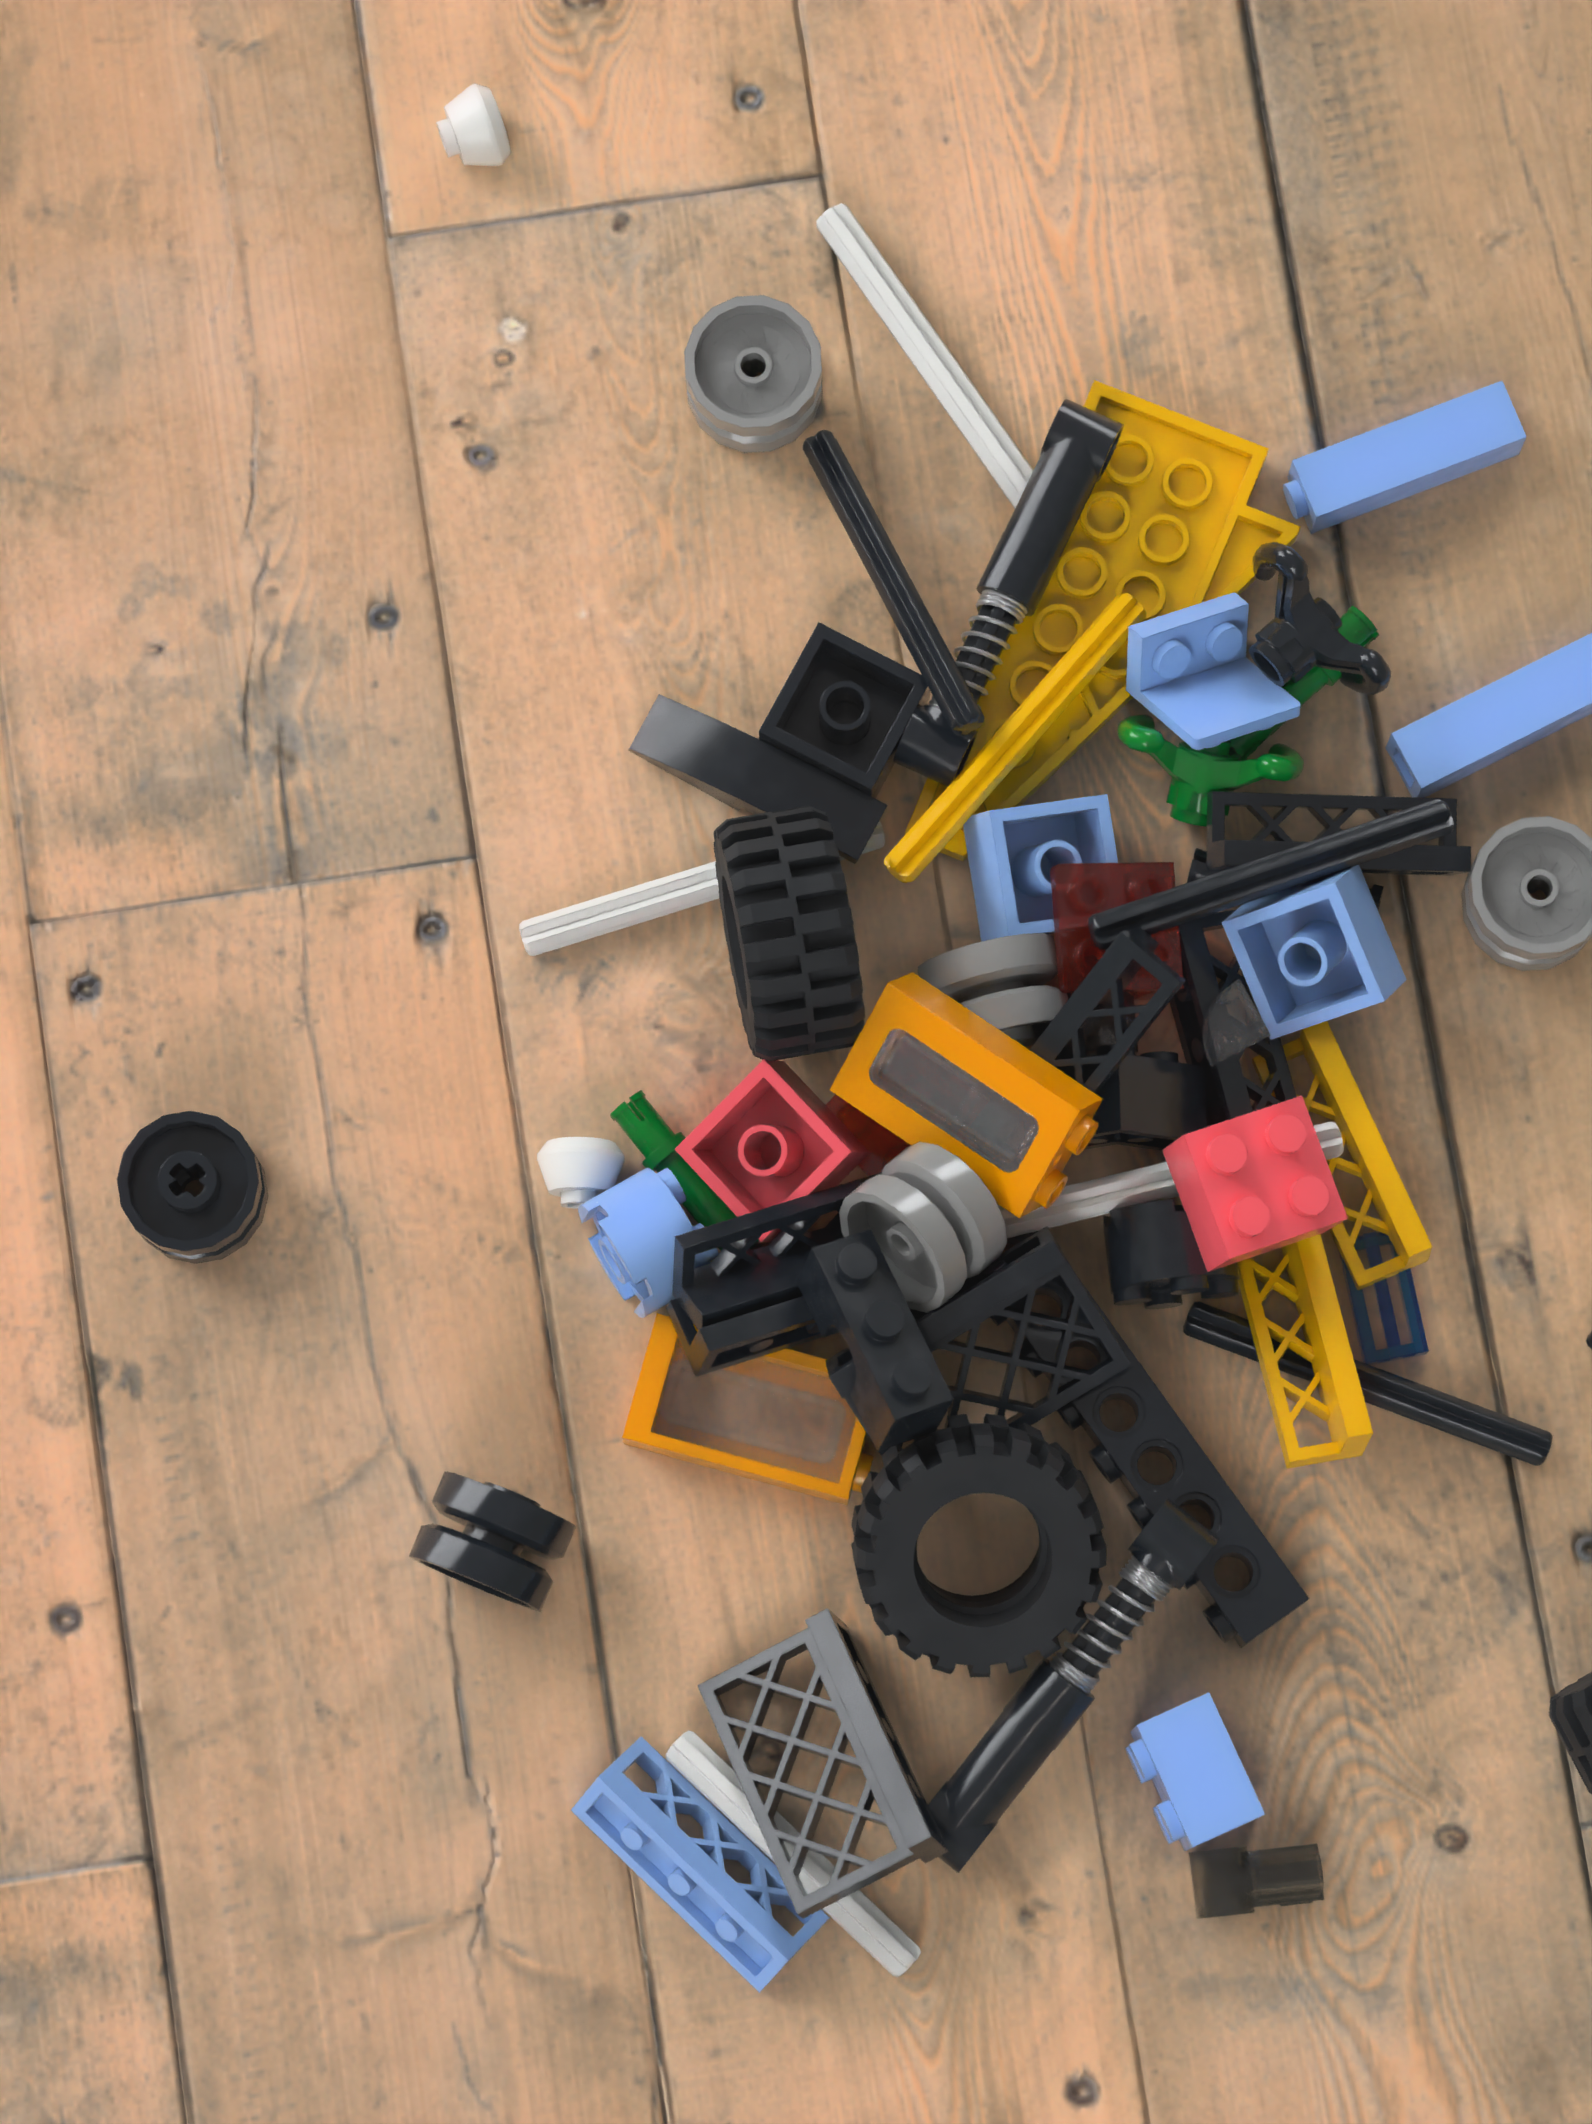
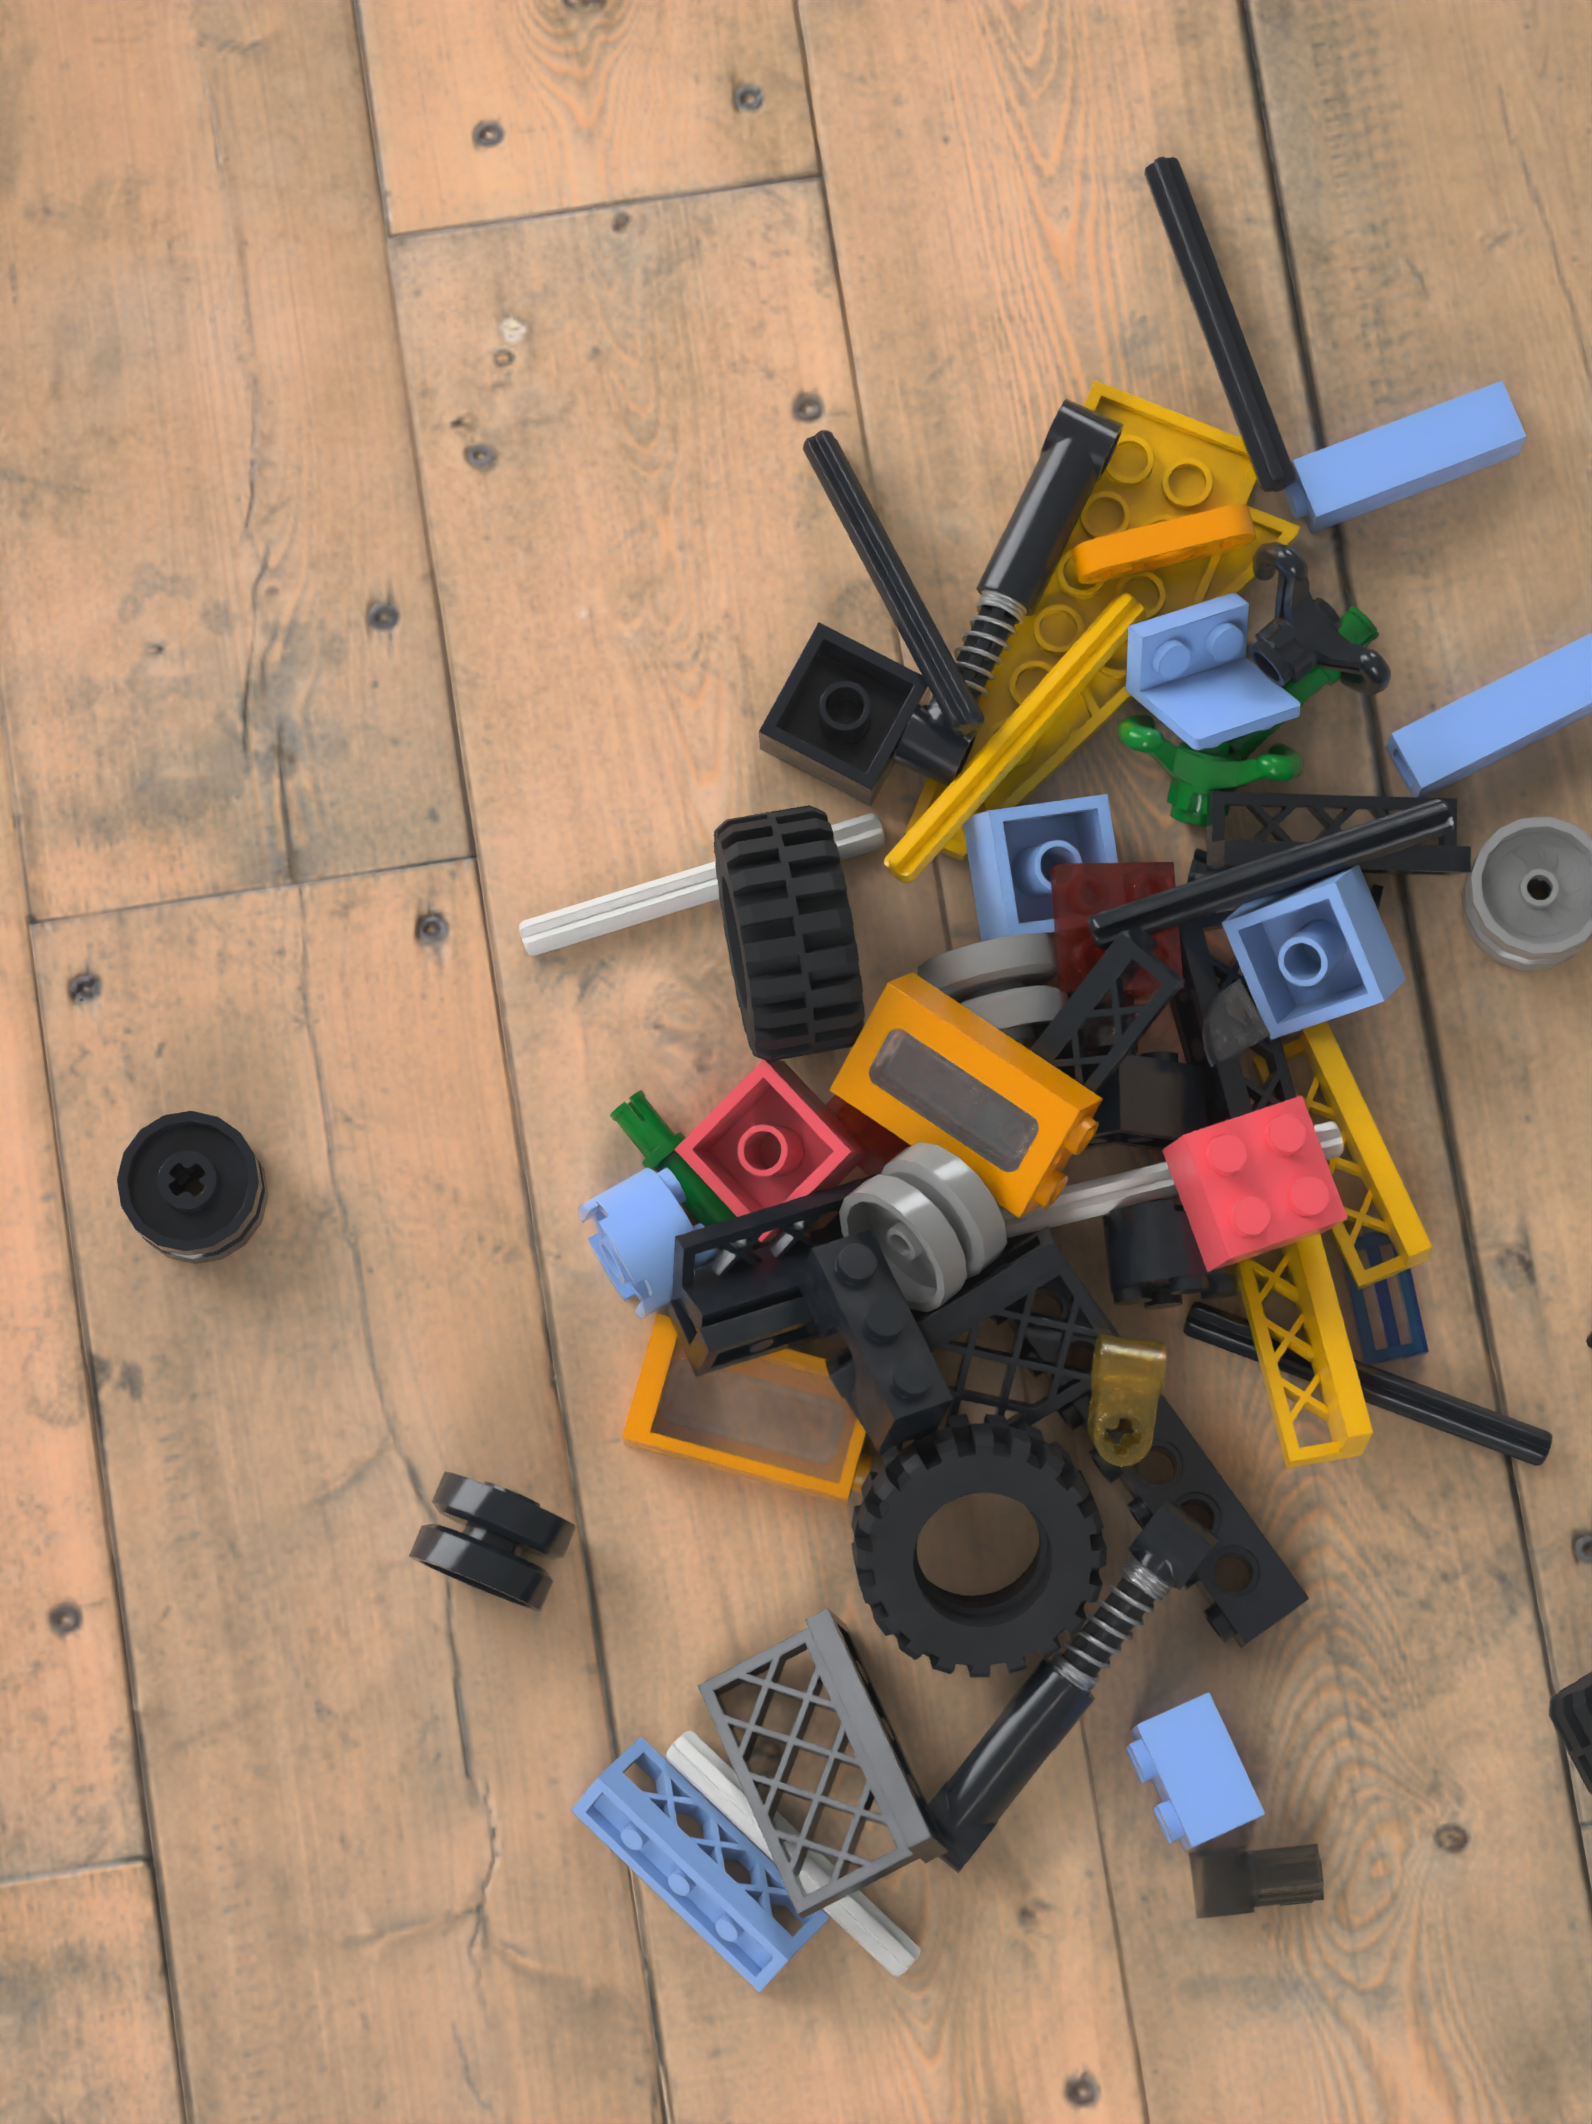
white cone [436,84,511,166] -> none
white cone [537,1137,624,1209] -> none
black slope [628,694,888,864] -> none
light grey wheel [684,295,822,453] -> none
white axle [816,203,1033,508] -> none
none -> light orange beam [1071,504,1257,584]
none -> clear yellow piece [1087,1334,1166,1467]
none -> black axle [1144,156,1296,492]

